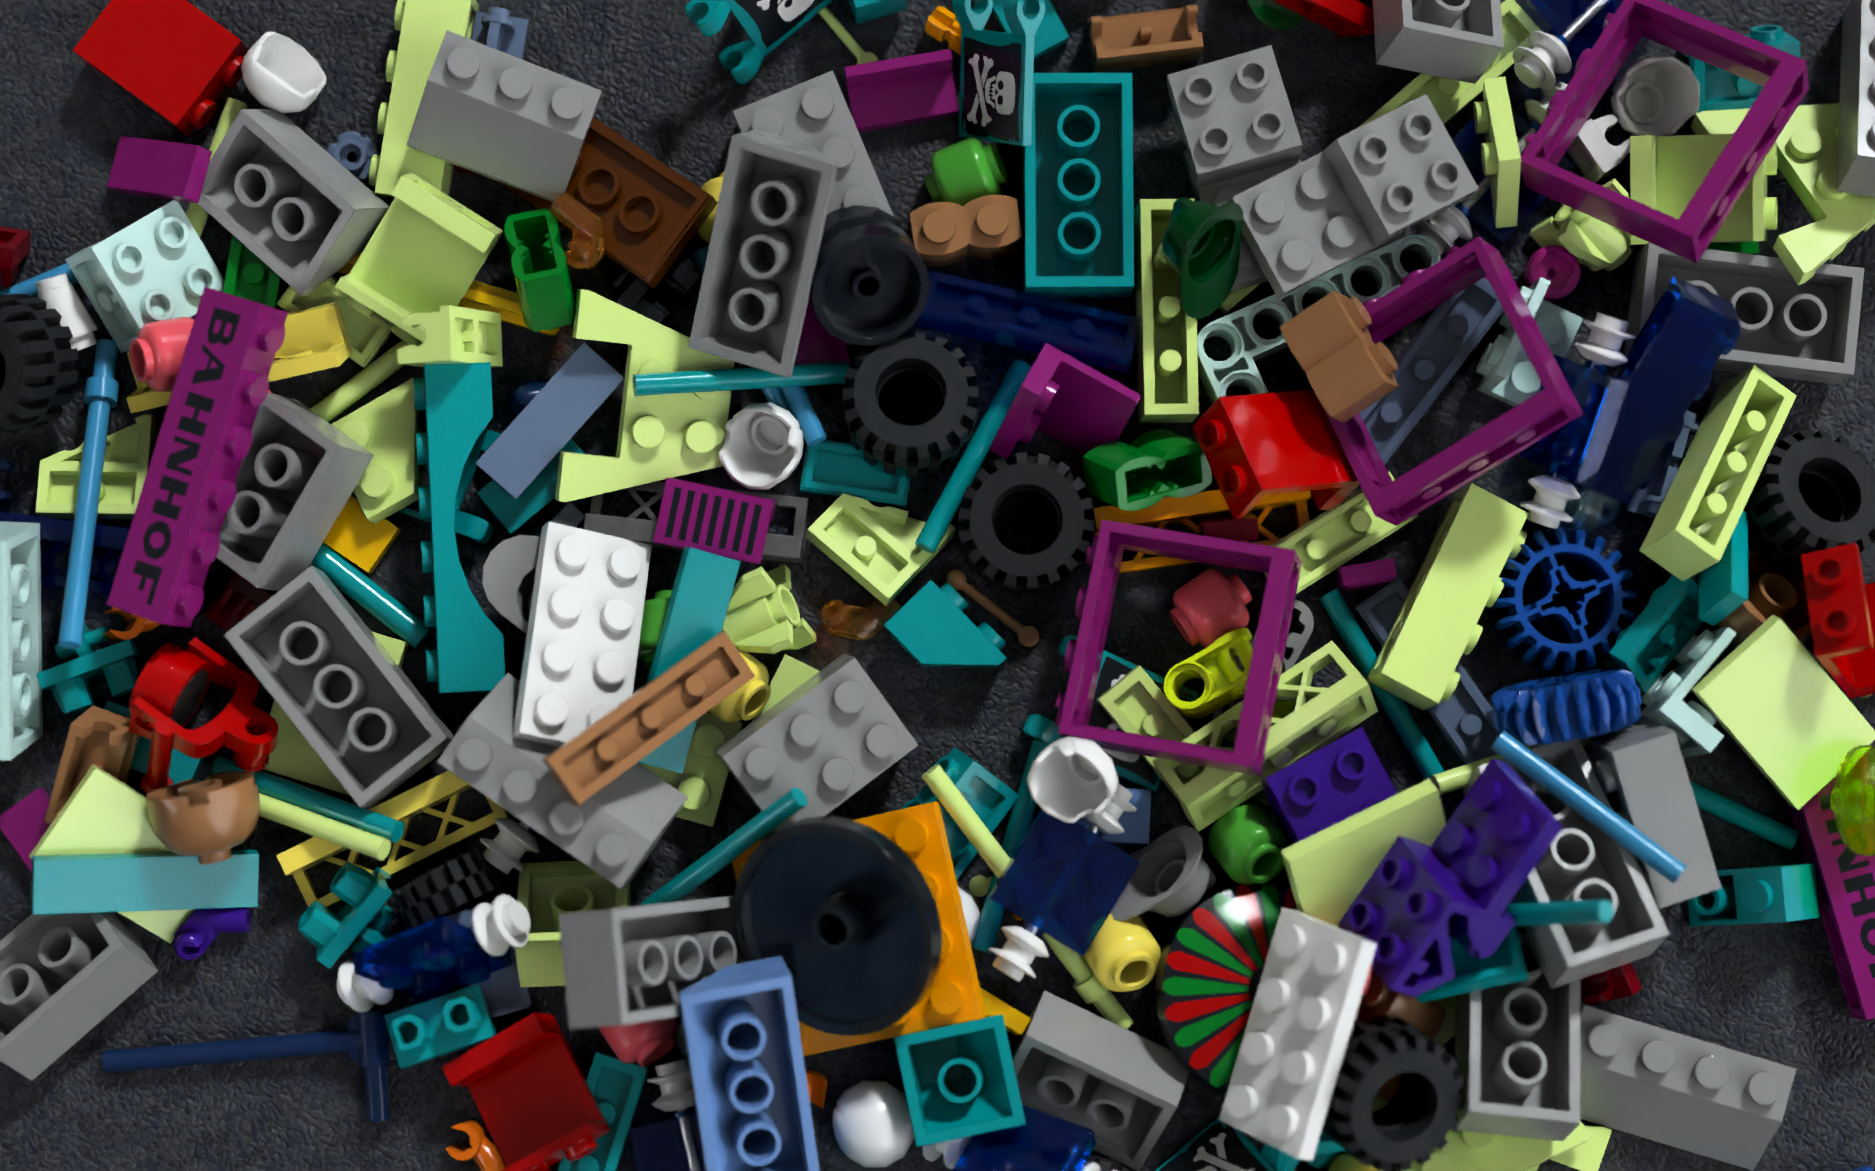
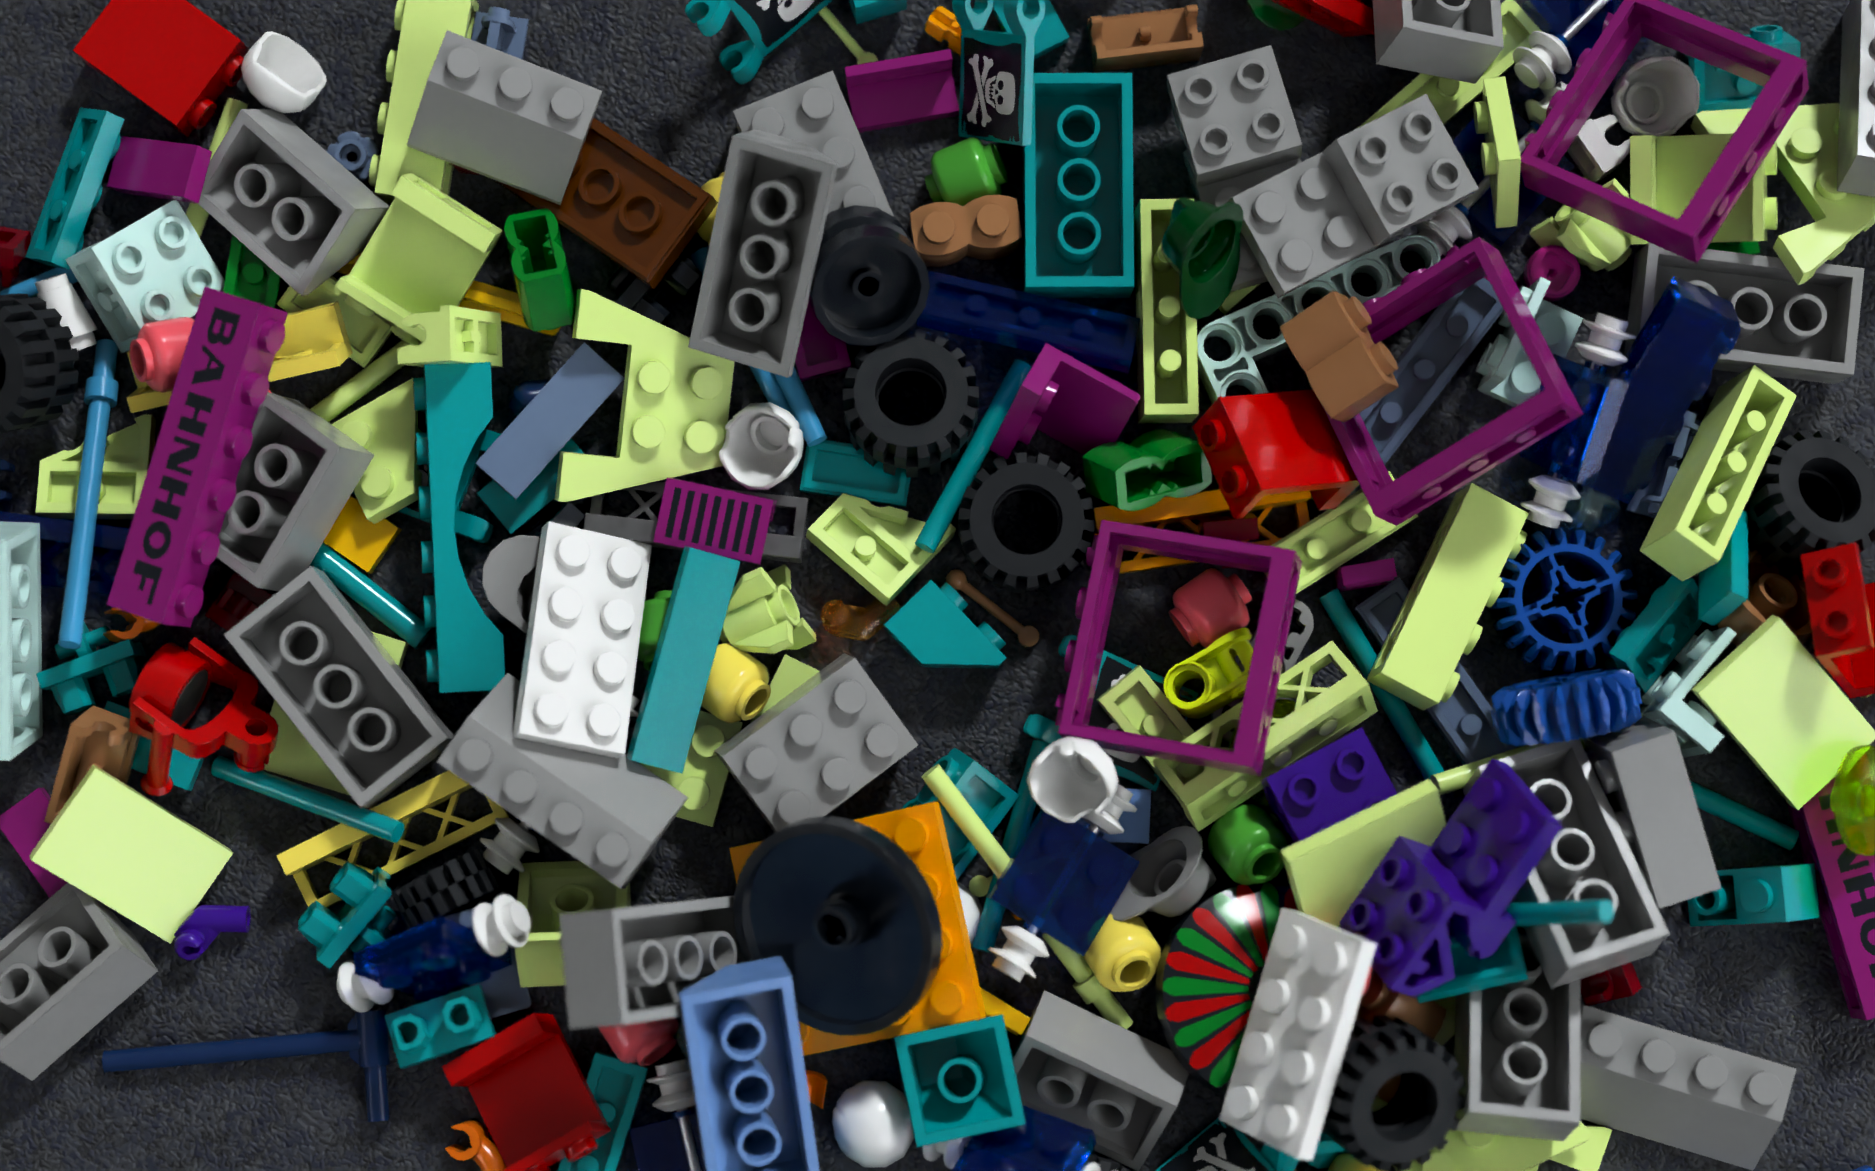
teal tile [31,849,259,915] -> none
medium nougat cylinder [145,771,260,865] -> none
yellowish green bar [204,775,391,861] -> none
medium nougat plate [542,631,755,806] -> none
clear orange arm [551,193,604,269] -> none
teal bar [633,362,849,396] -> none
teal bar [642,787,808,905] -> none
dark azure bar [1491,731,1687,884] -> none
none -> teal plate [25,107,125,270]

